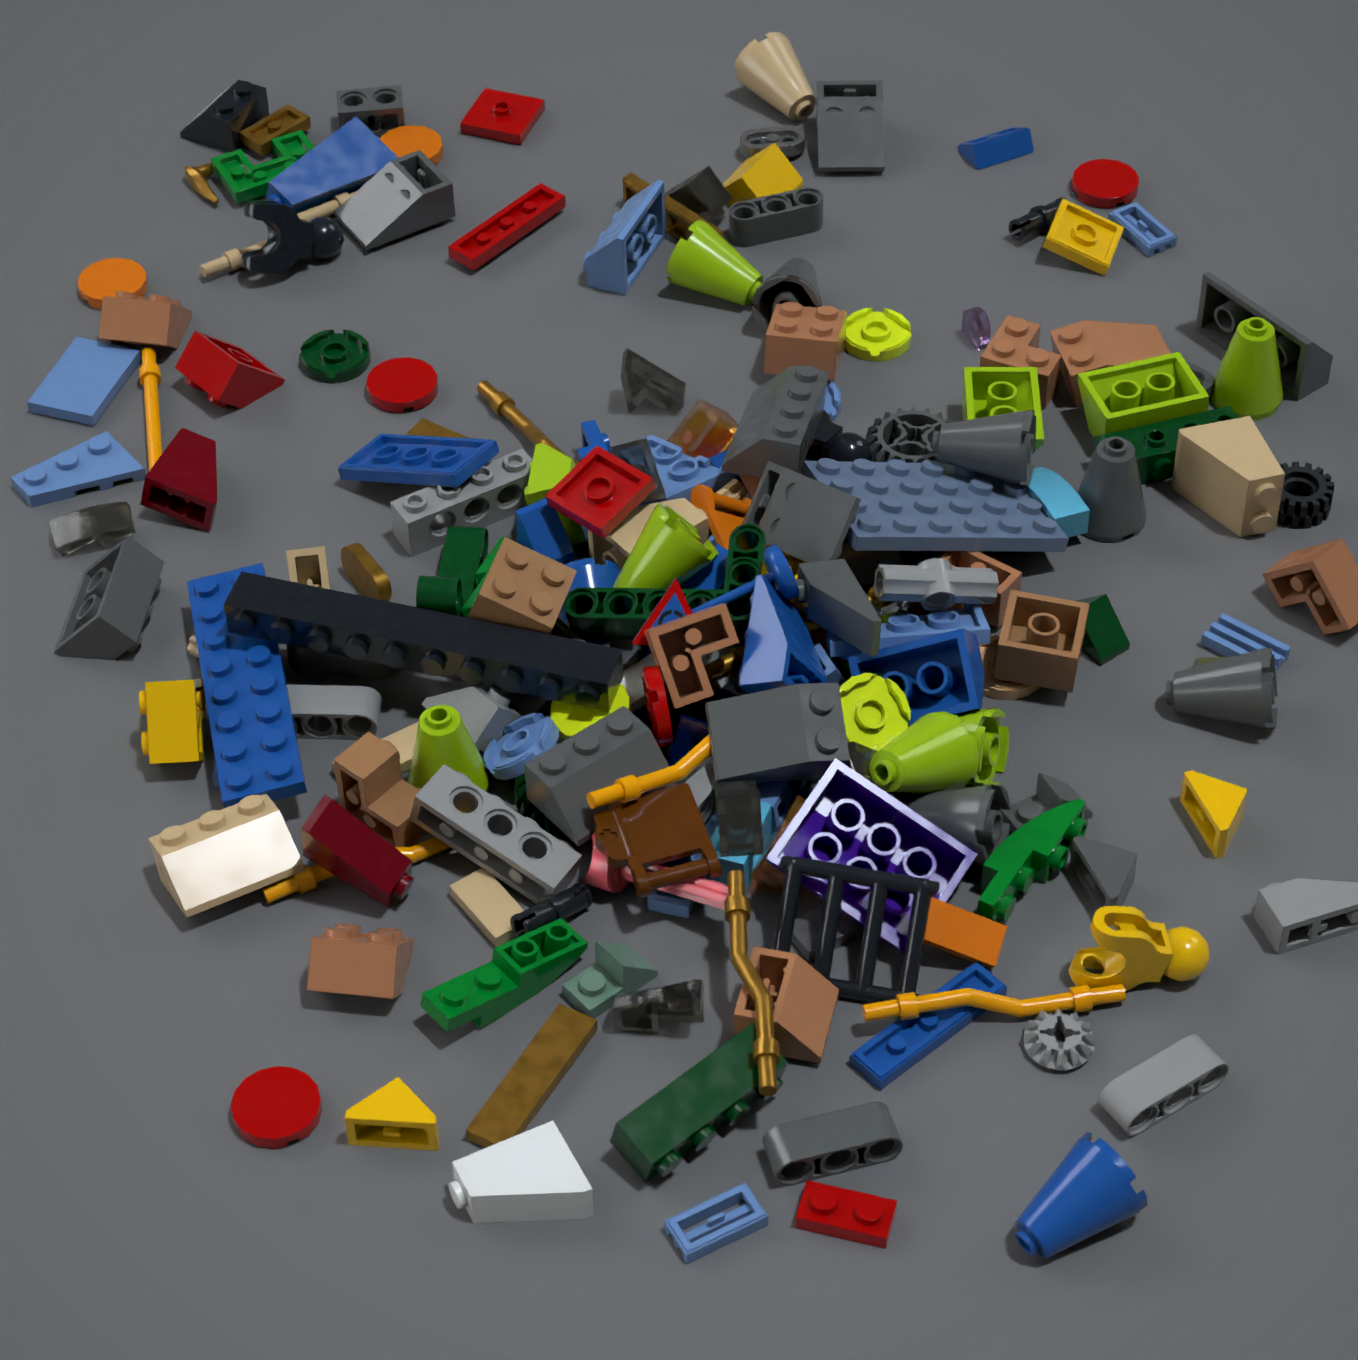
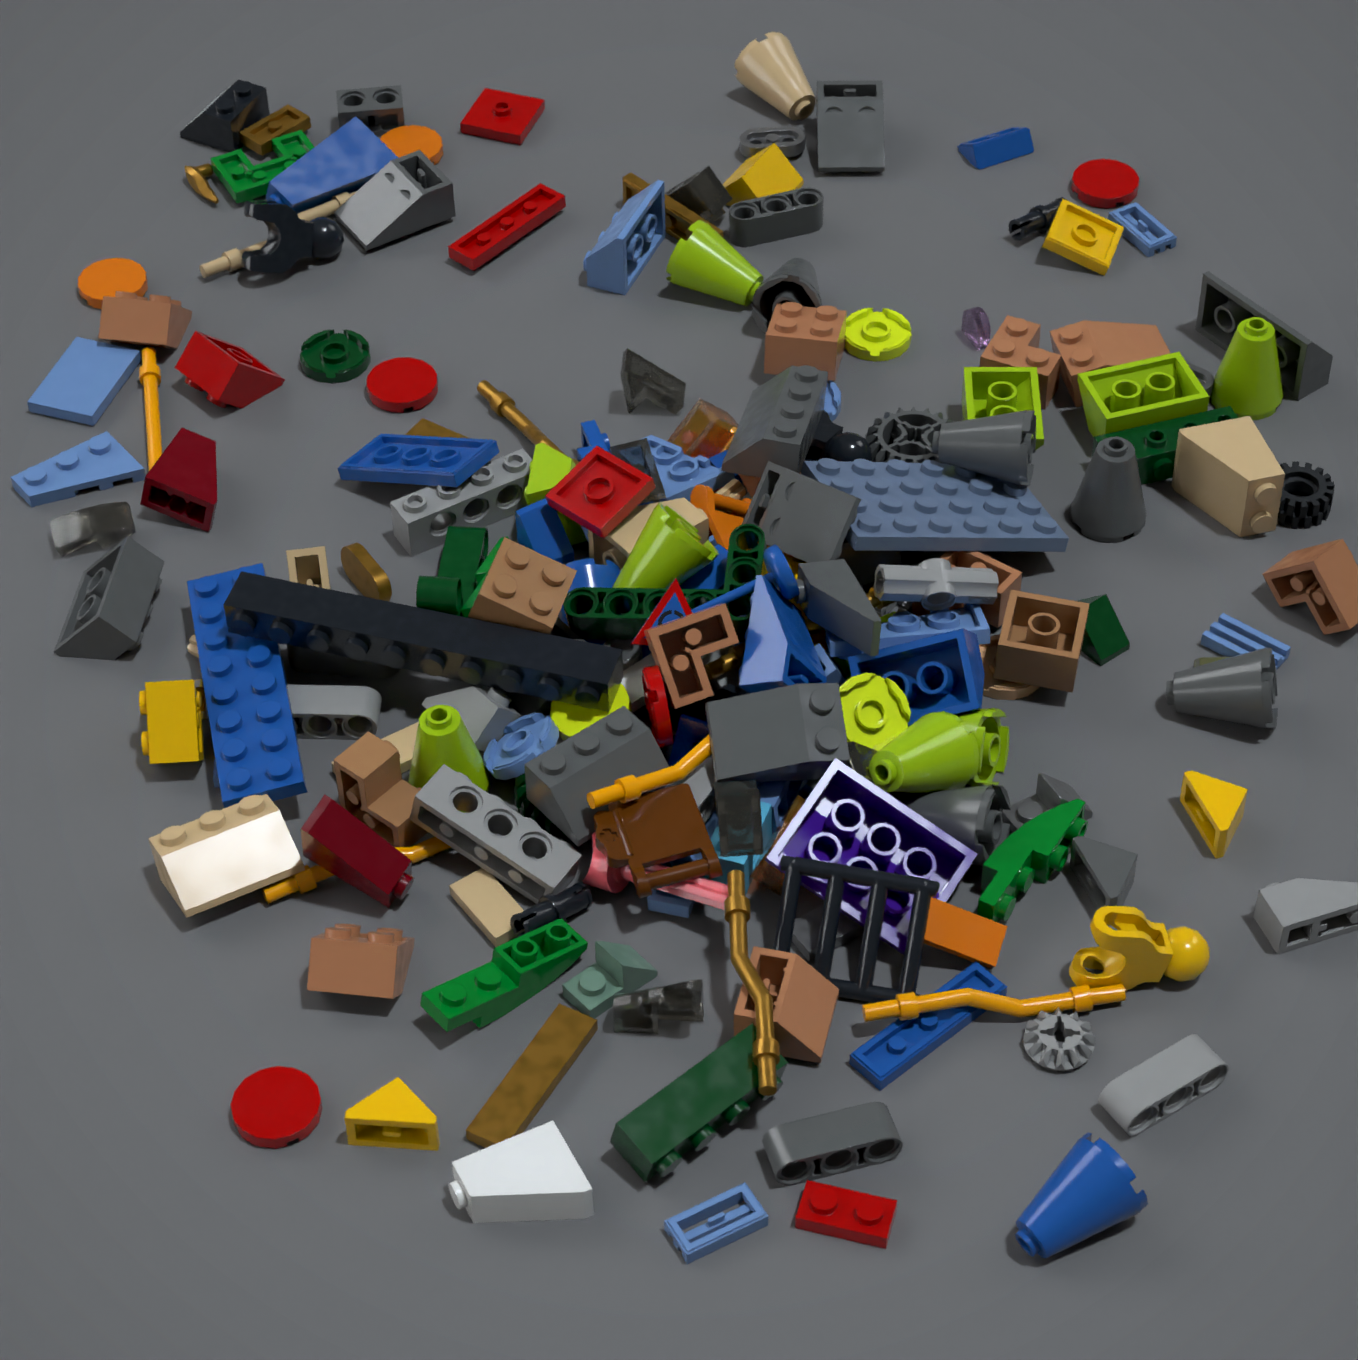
medium azure slope [1026,467,1090,537] -> none

